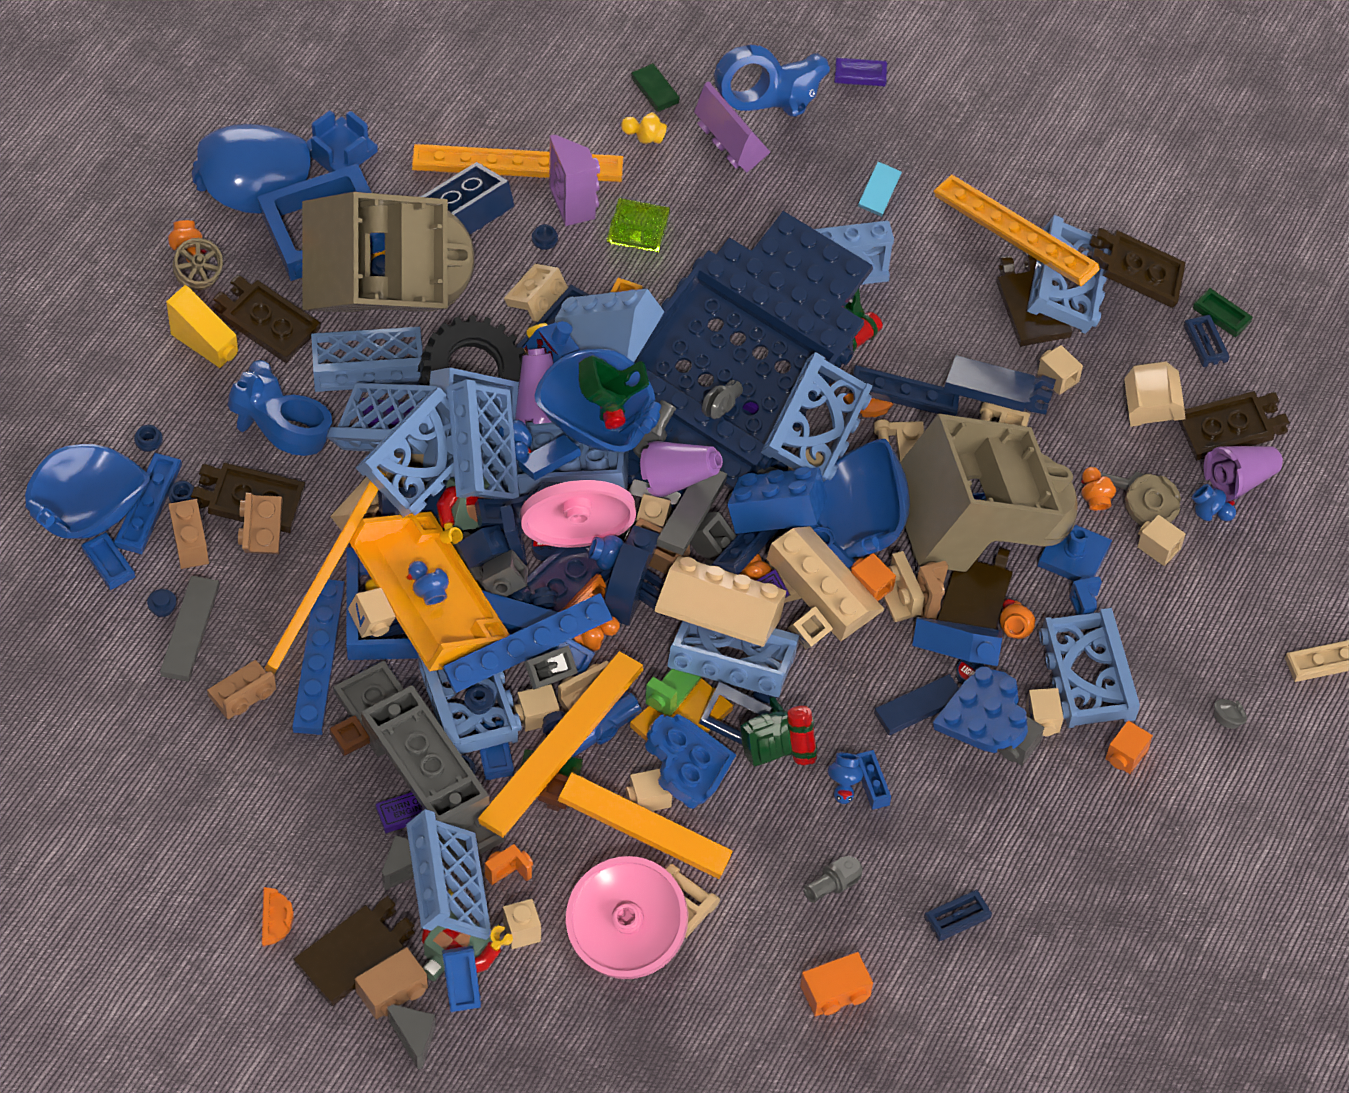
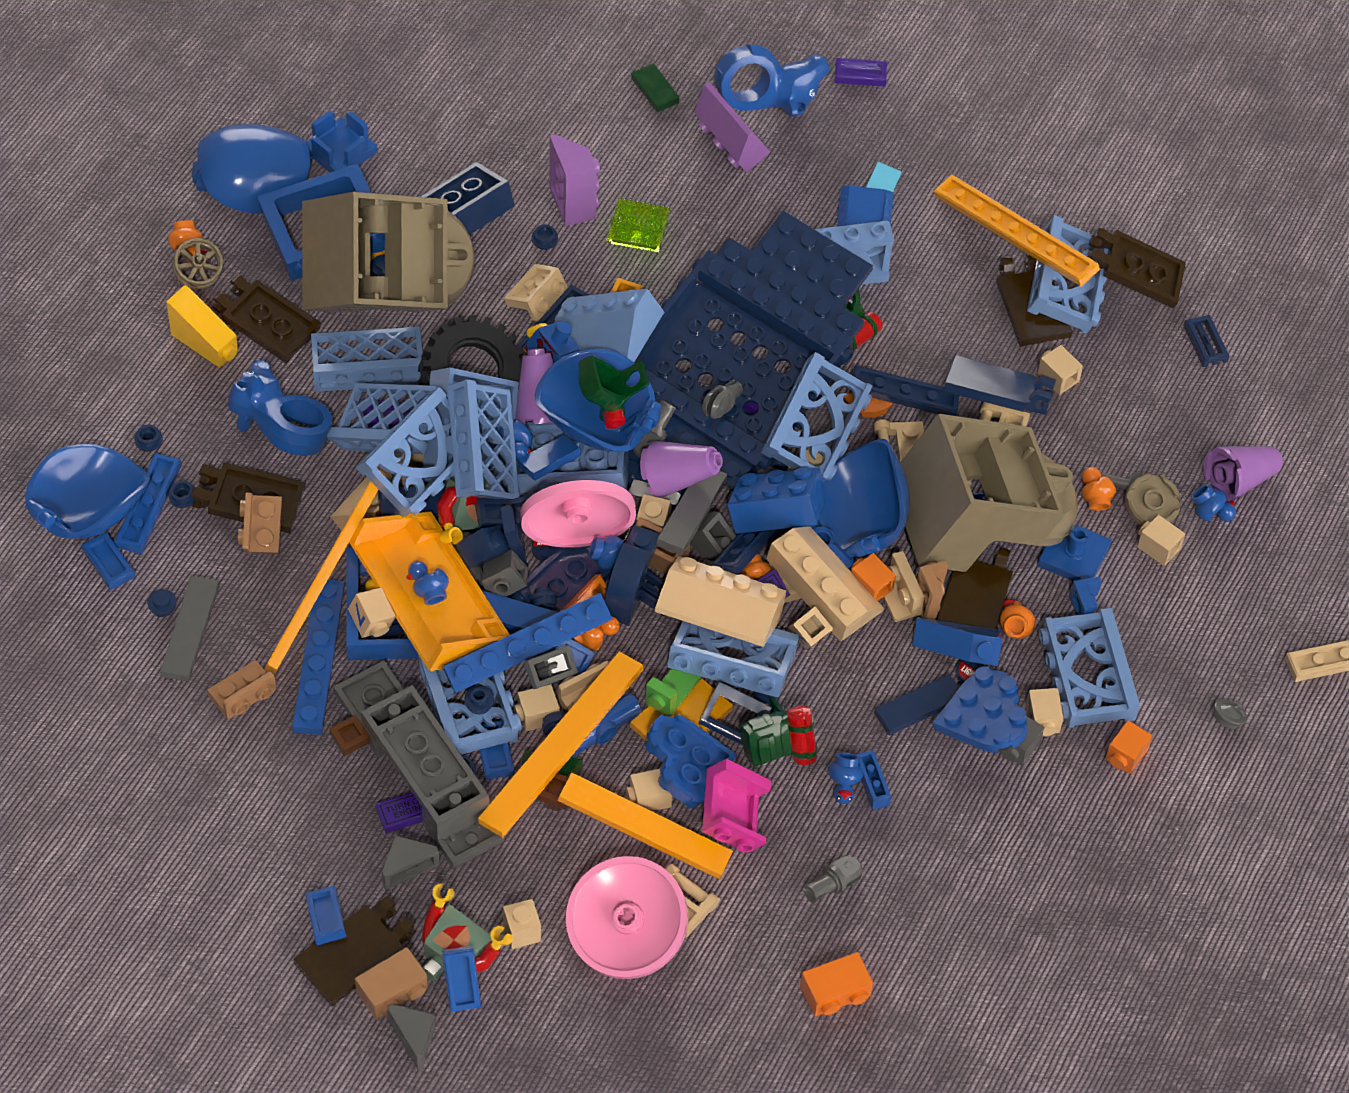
medium nougat brick [168,499,209,569] -> none
orange tile [262,887,294,946] -> none
medium blue fence [406,809,491,940] -> none
light orange tile [412,144,623,182] -> none
orange bracket [485,844,533,885] -> none
yellow animal [621,112,667,144] -> none
dark blue tile [924,889,992,942] -> none
tan slope [1124,362,1185,427] -> none
dark brown tile [1178,391,1290,461] -> none
dark green tile [1193,288,1253,338] -> none
none -> blue tile [305,885,347,946]
none -> dark pink panel [702,759,771,853]
none -> blue slope [837,185,894,226]

